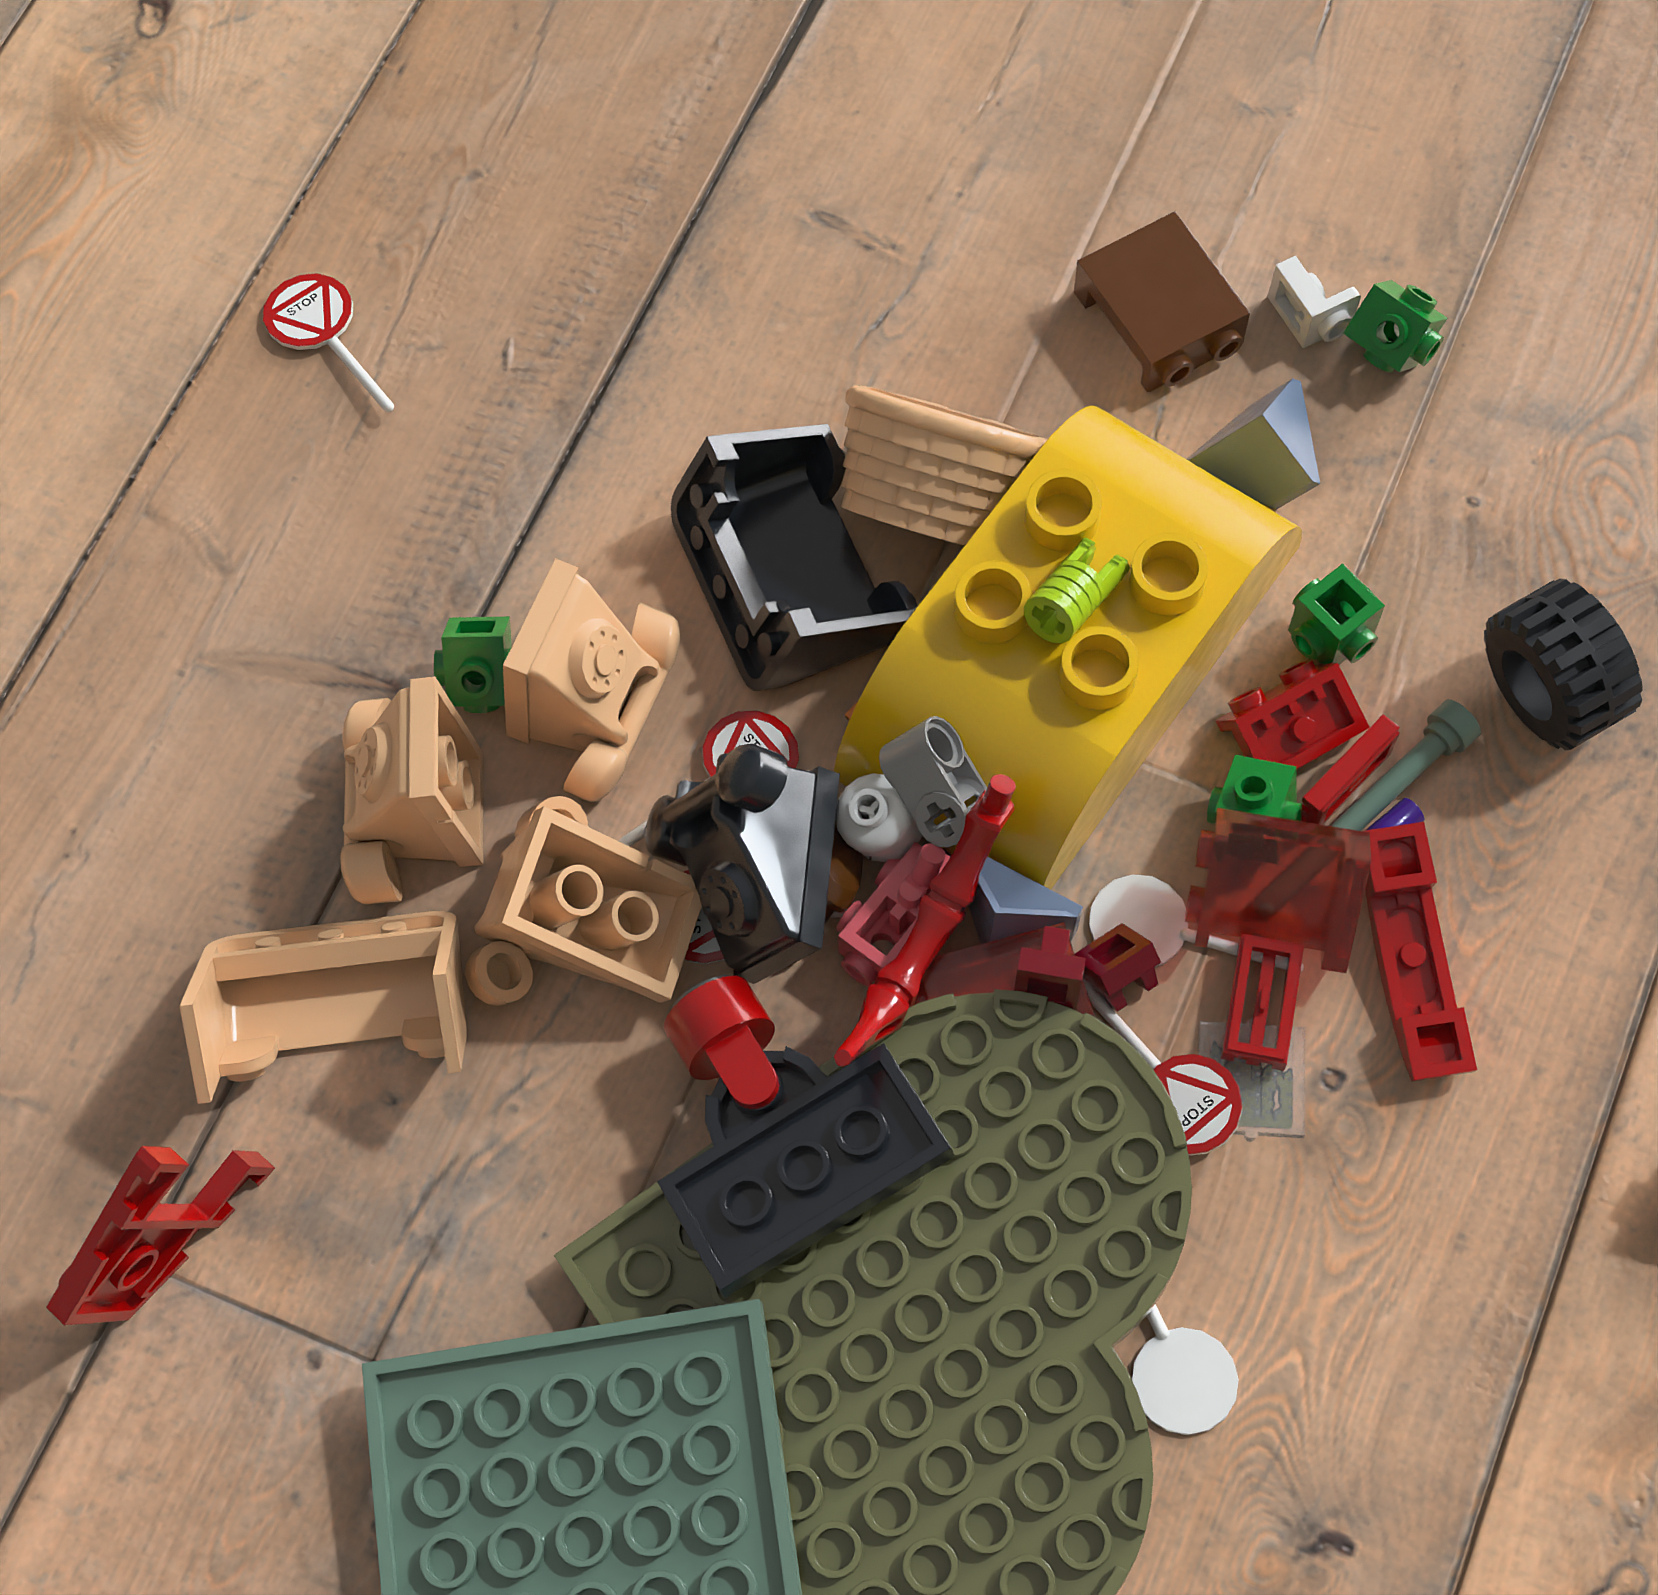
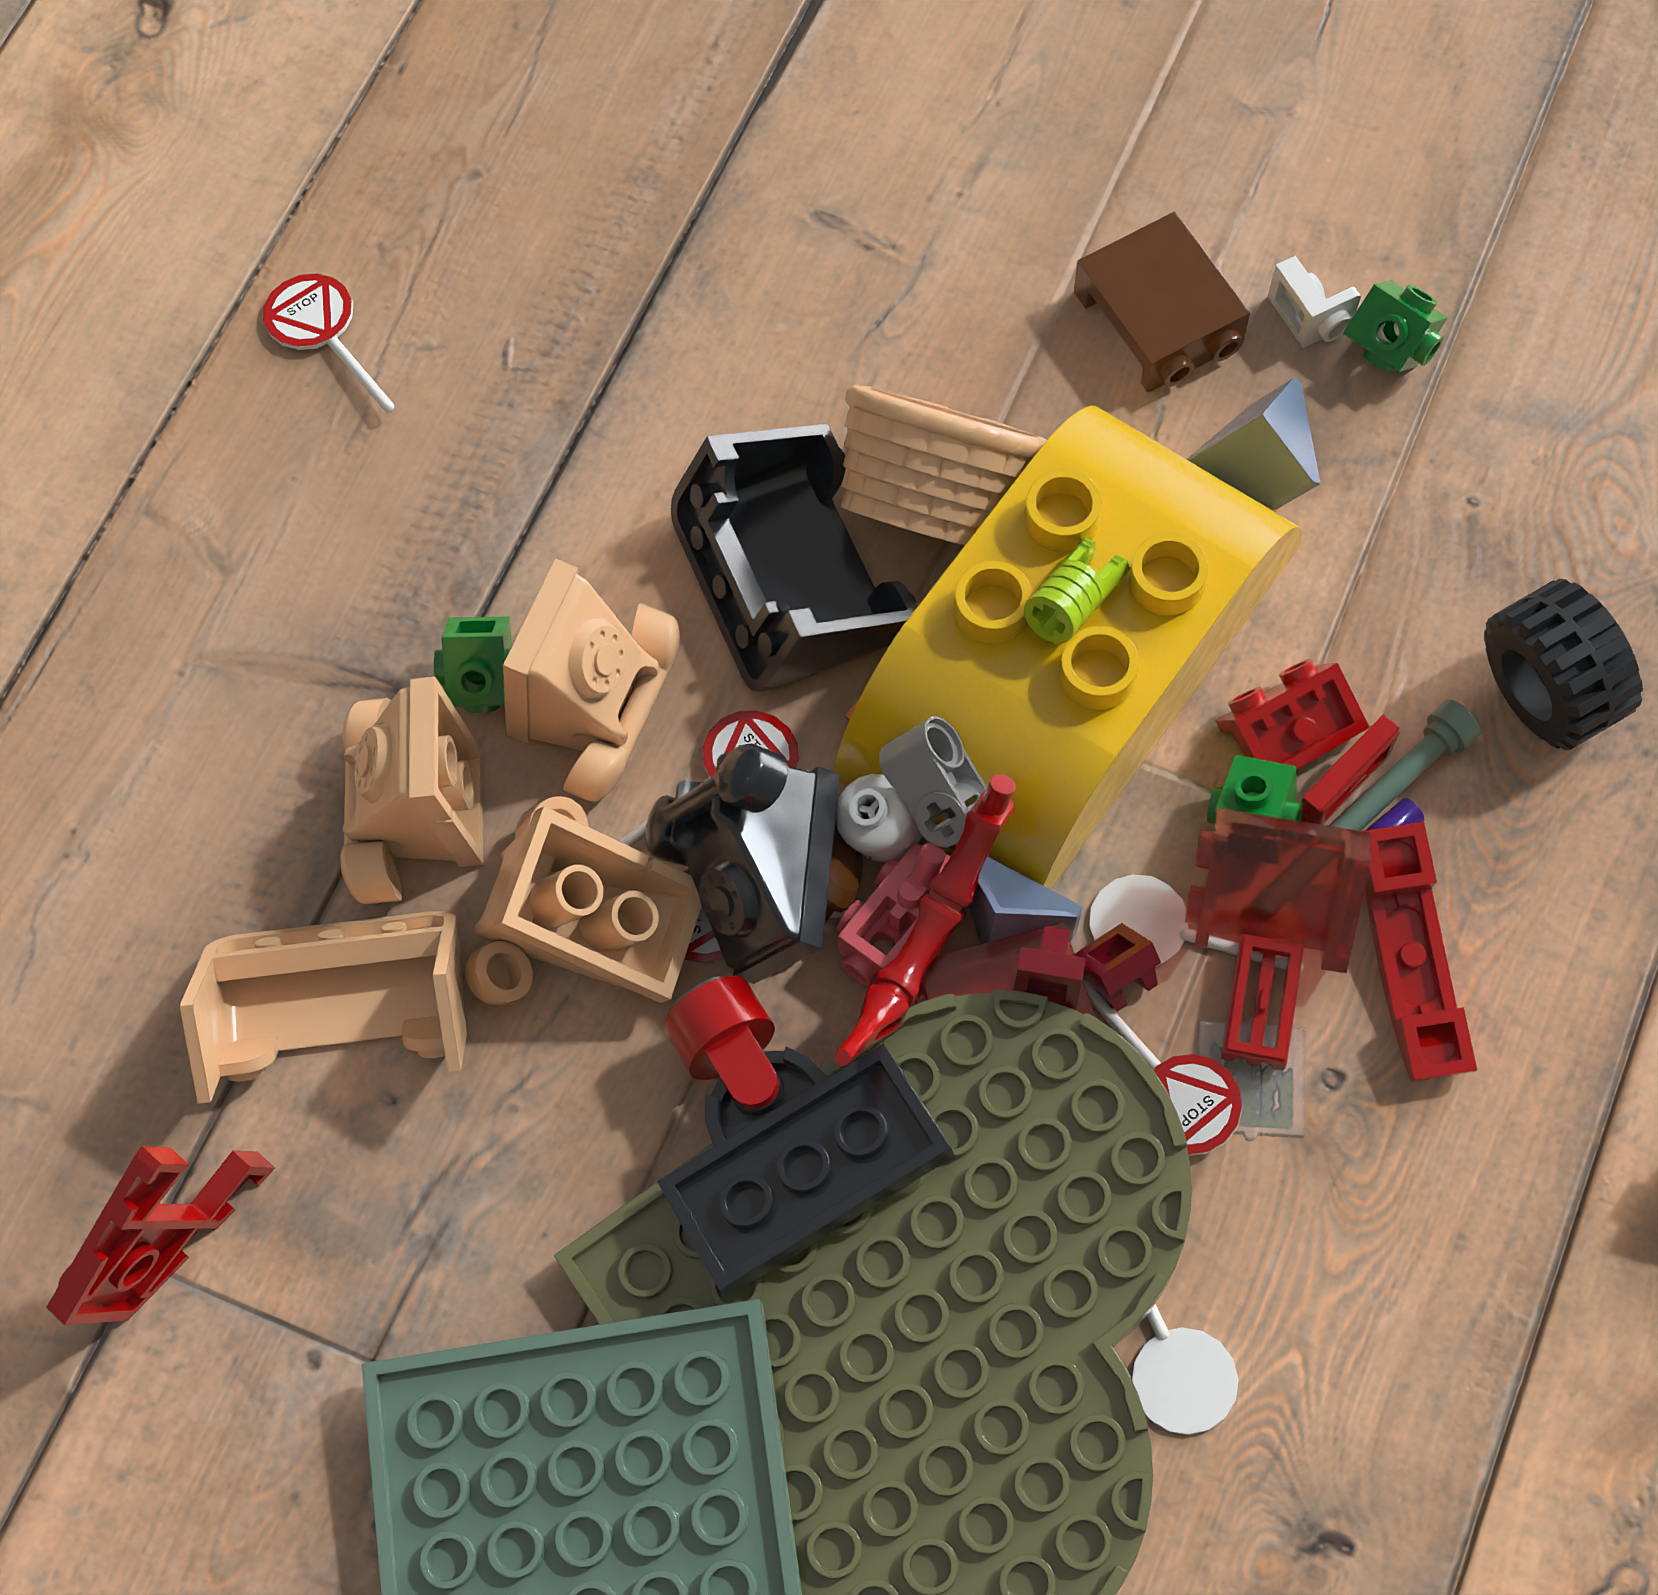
green brick [1288,563,1385,664] -> none

